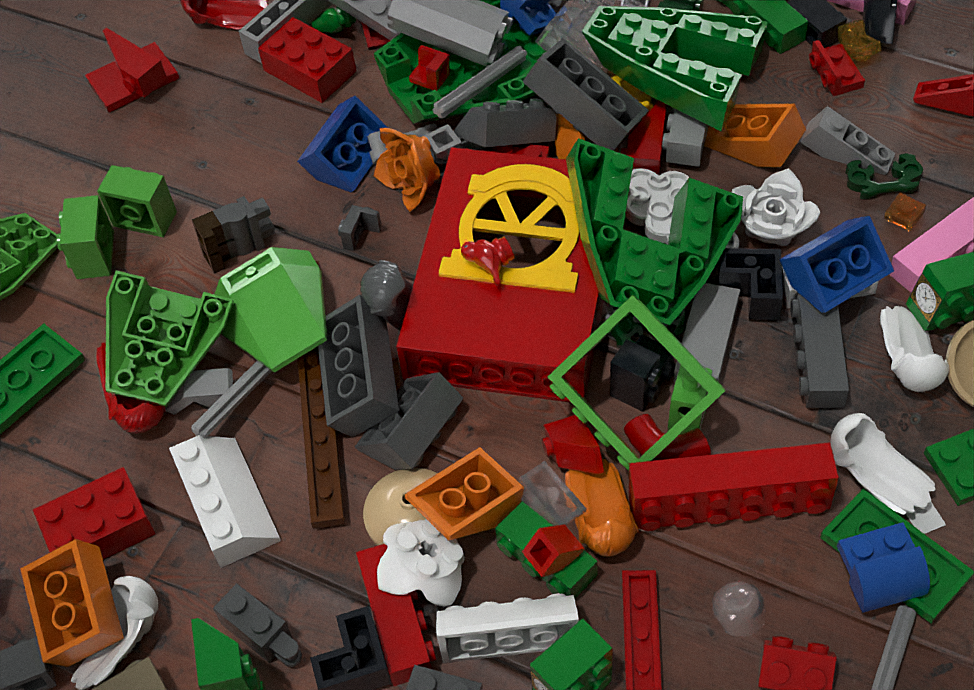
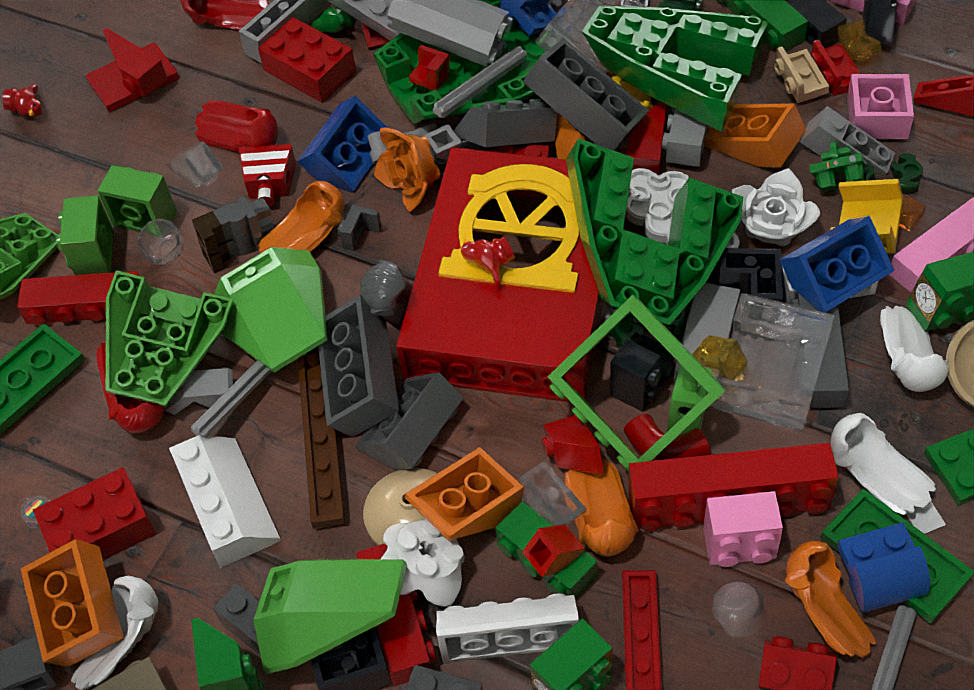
none -> red animal [3,84,42,117]
none -> red brick [17,271,140,325]
none -> clear tile [20,495,50,529]
none -> clear hair [137,218,184,266]
none -> clear slope [167,141,224,187]
none -> red hair [195,100,278,152]
none -> red torso [239,144,296,207]
none -> bright green wedge [253,559,407,674]
none -> orange hair [258,181,344,253]
none -> clear yellow bracket [692,335,748,383]
none -> bright pink brick [703,491,783,567]
none -> clear slope [709,293,835,432]
none -> tan bracket [773,47,829,103]
none -> orange hair [785,541,876,658]
none -> green hips [809,141,868,192]
none -> yellow panel [830,179,904,253]
none -> bright pink brick [847,74,914,139]

